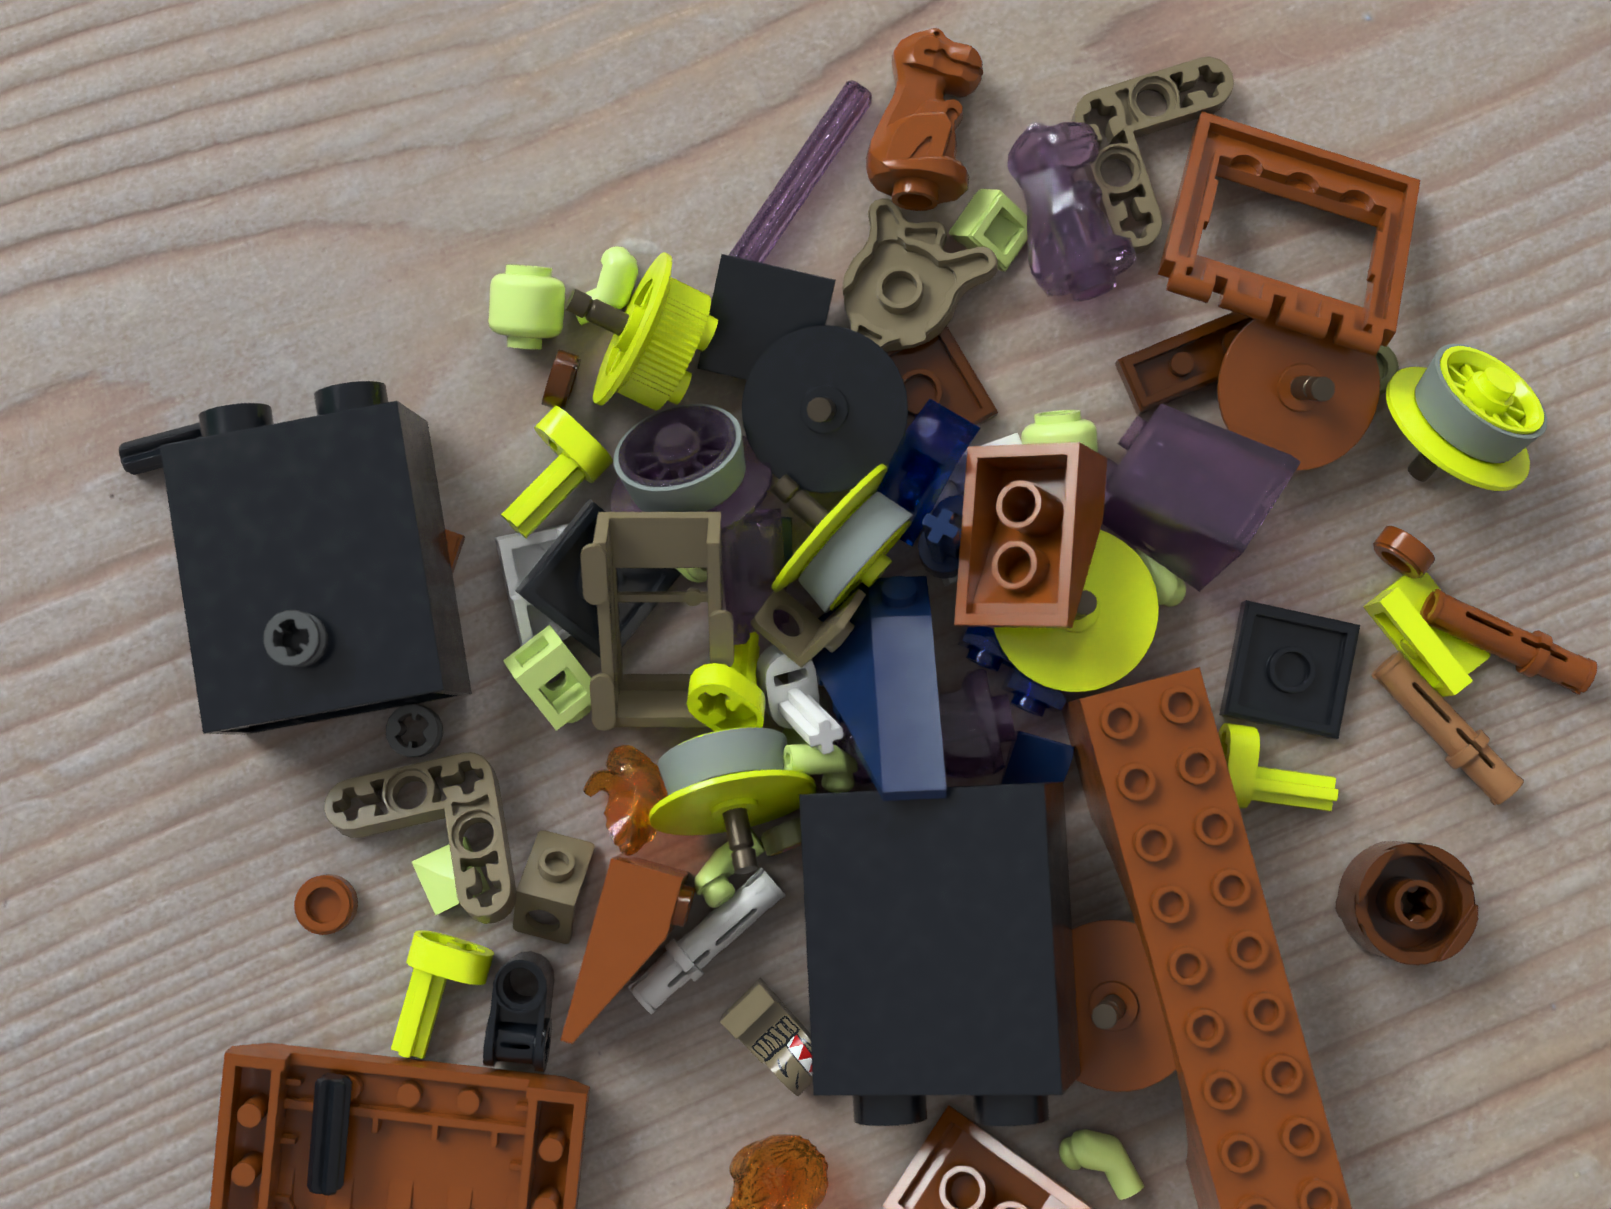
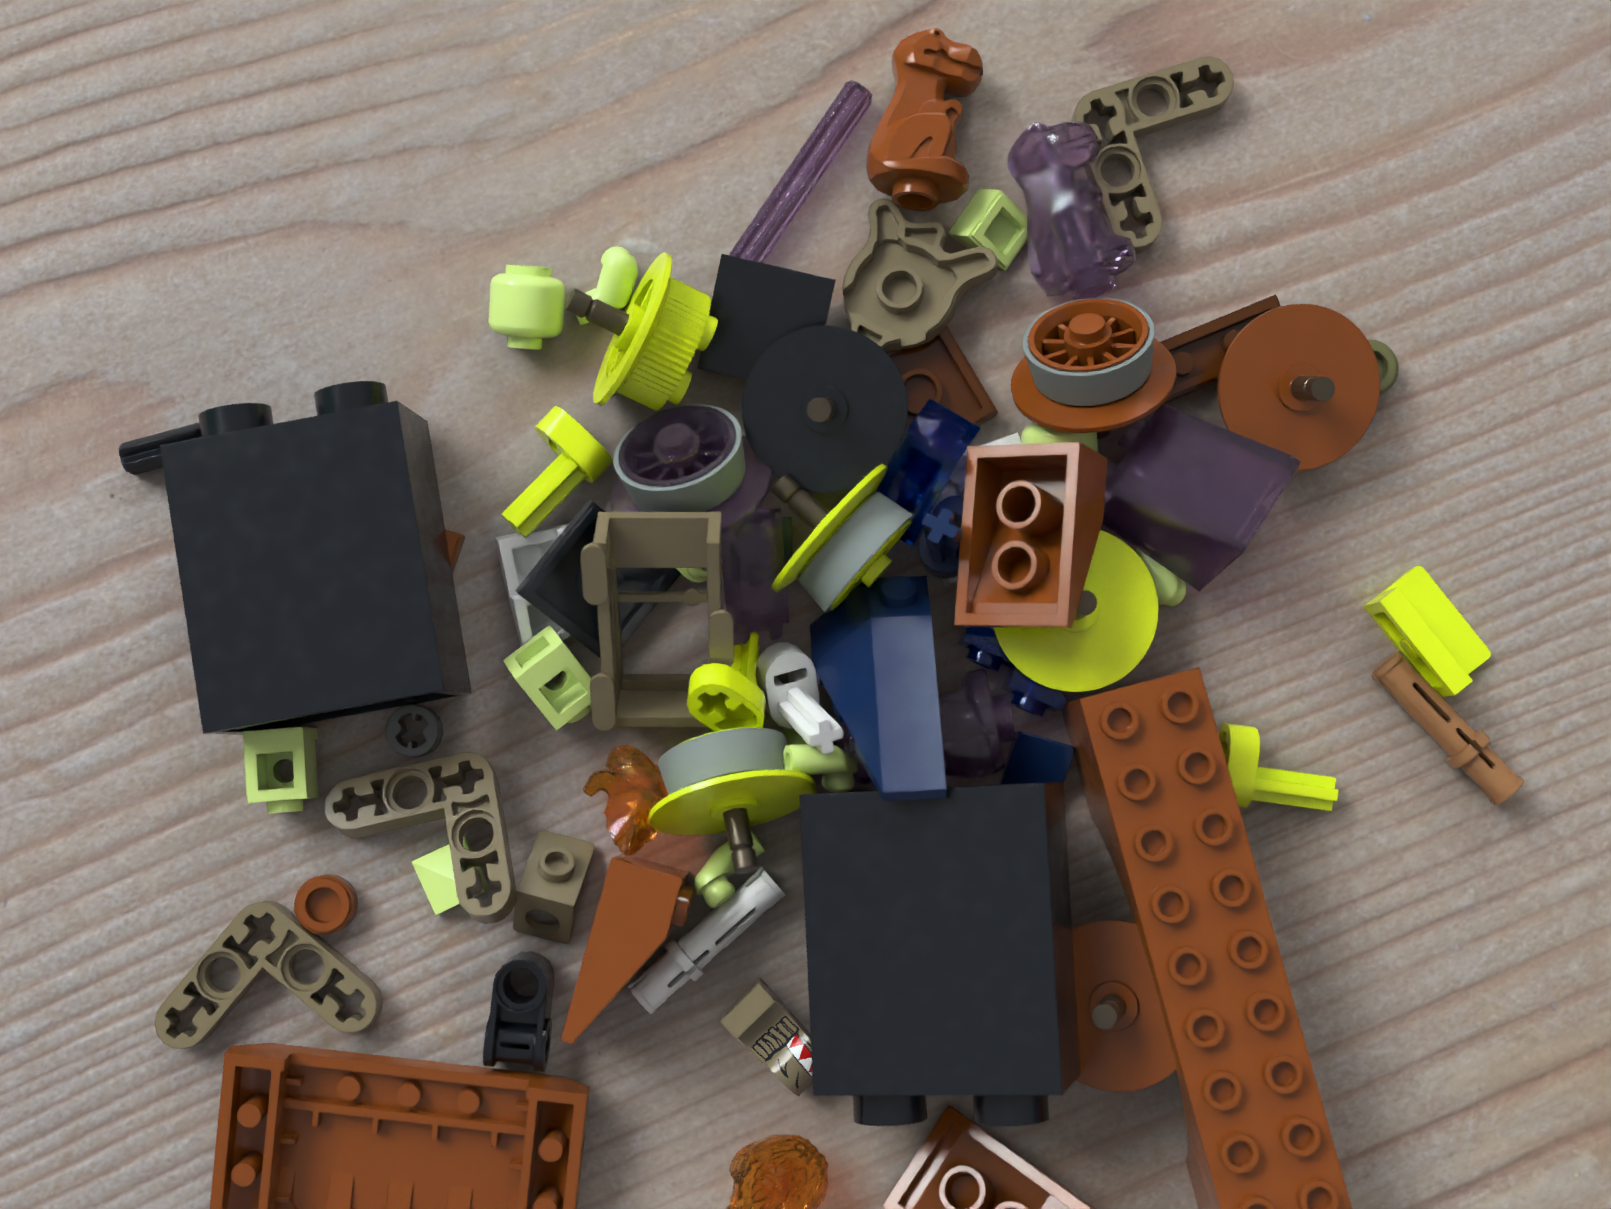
dark grey bush [264,610,328,667] -> none
black axle [307,1073,352,1195] -> none
neon yellow piece [391,930,494,1059] -> none
reddish brown tile [542,349,581,409] -> none
dark tan bracket [750,589,866,668] -> none
olive tile [760,817,802,857] -> none
yellowish green arm [1059,1129,1144,1200] -> none
dark orange hinge [1158,111,1420,356] -> none
black tile [1219,600,1360,739] -> none
reddish brown brick [1336,841,1478,965] -> none
dark orange tile [1373,526,1435,579] -> none
neon yellow piece [1386,344,1547,491] -> none
dark orange pin [1420,589,1598,695] -> none
none -> dark tan beam [154,901,383,1049]
none -> yellowish green brick [243,727,319,814]
none -> dark orange piece [1011,297,1177,439]

